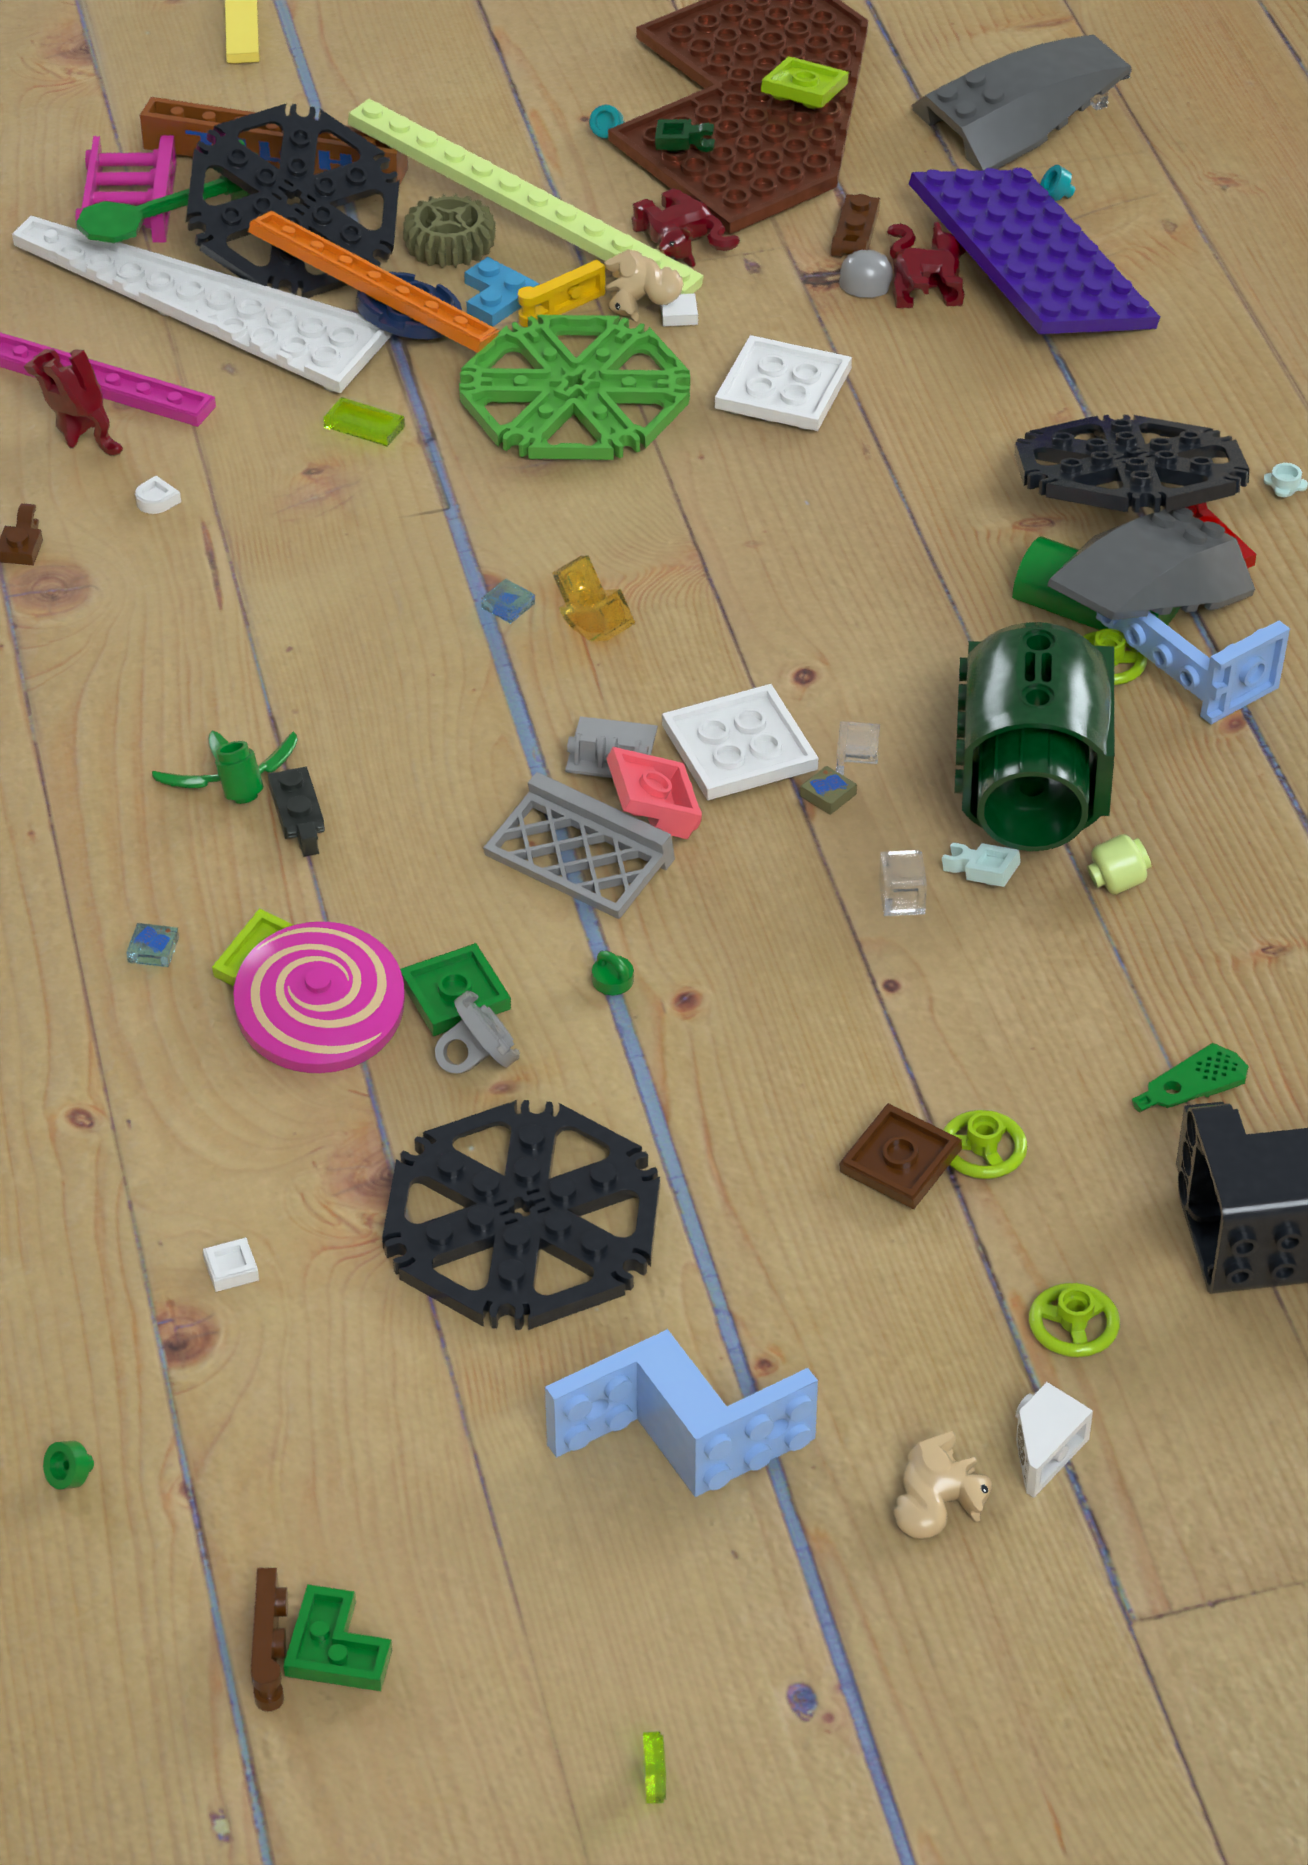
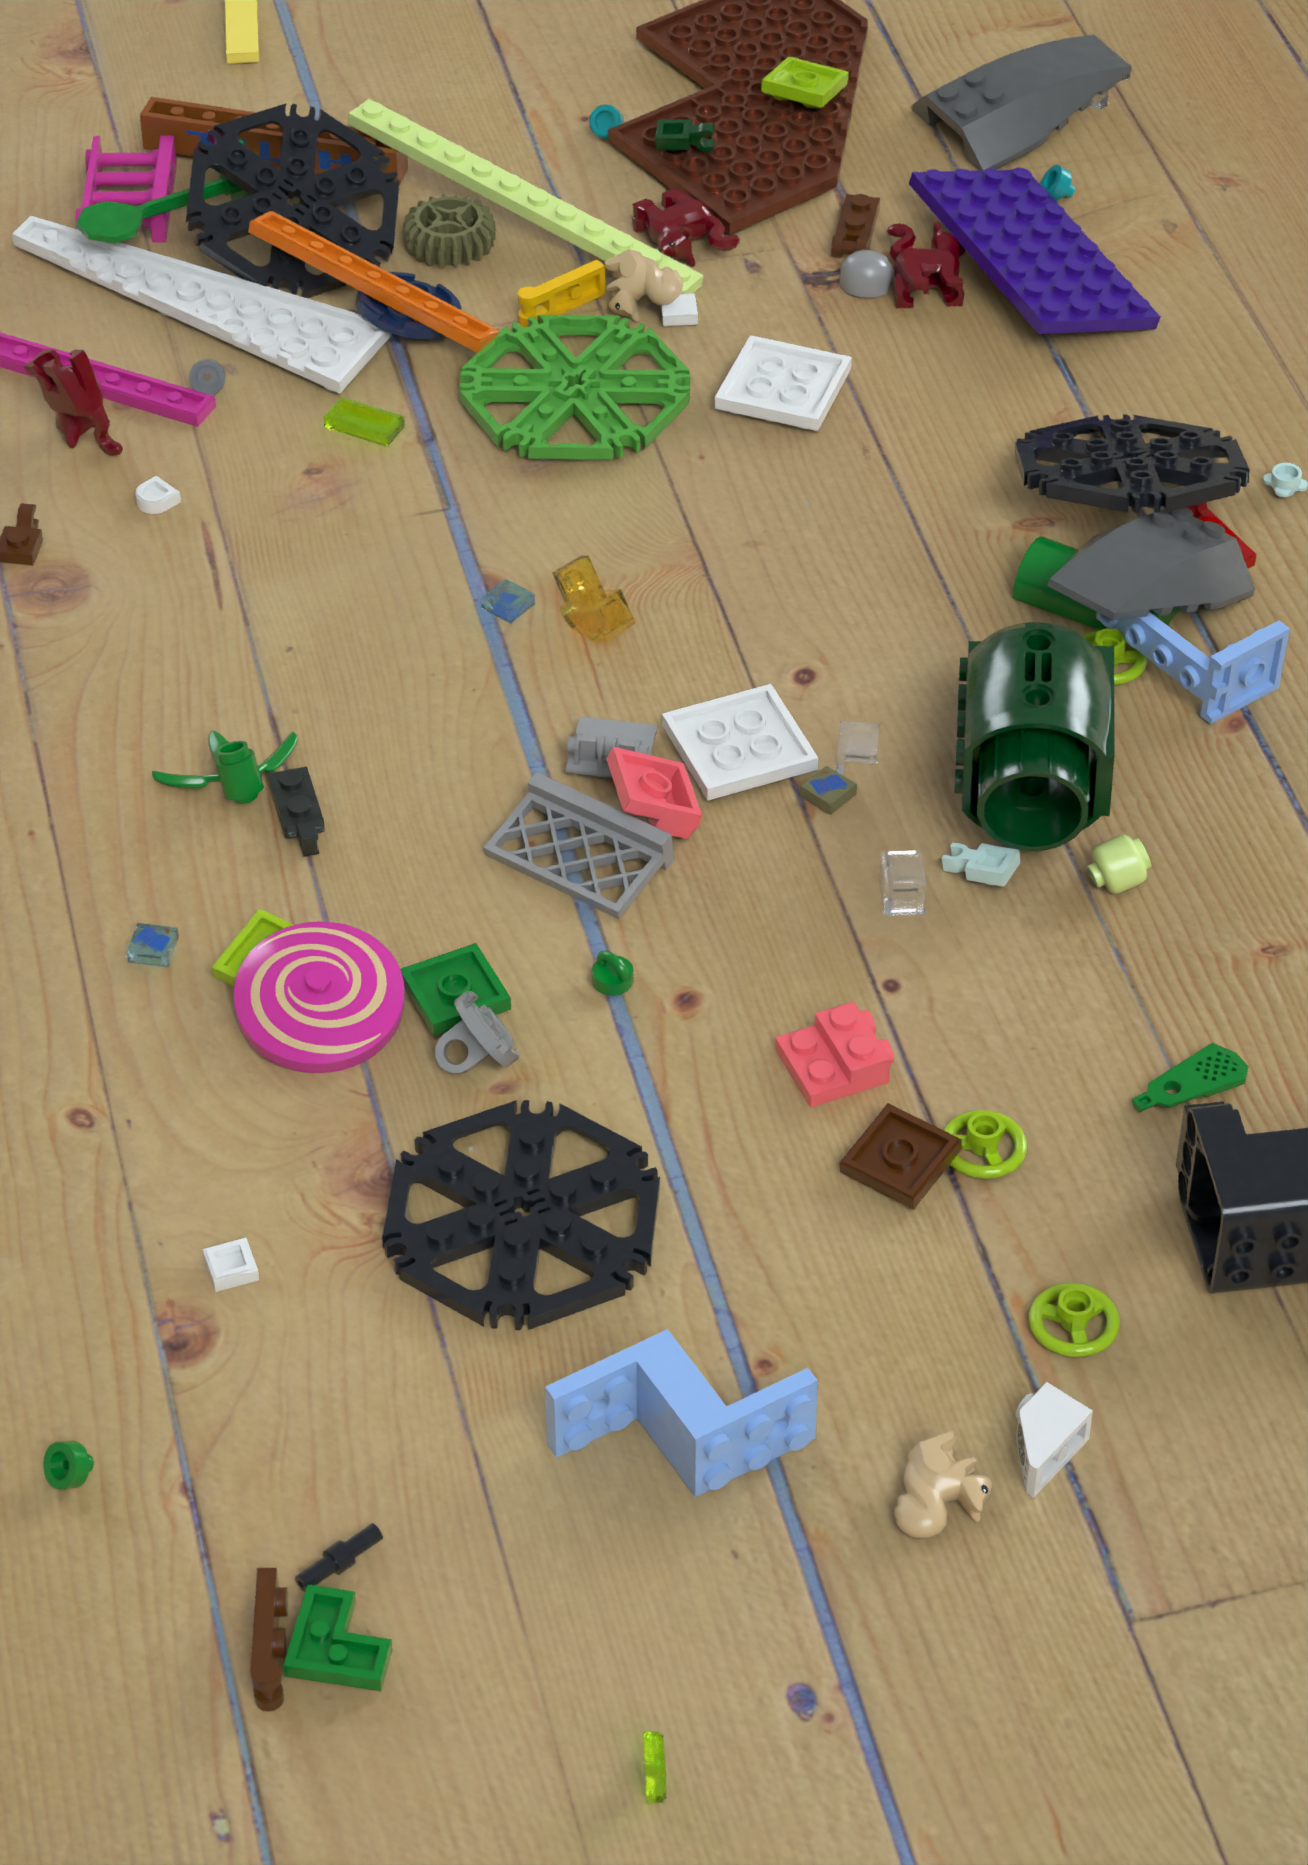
dark azure plate [464,257,539,327] -> none
none -> tile [189,359,226,395]
none -> black bar [295,1523,383,1592]
none -> coral plate [775,1001,894,1108]

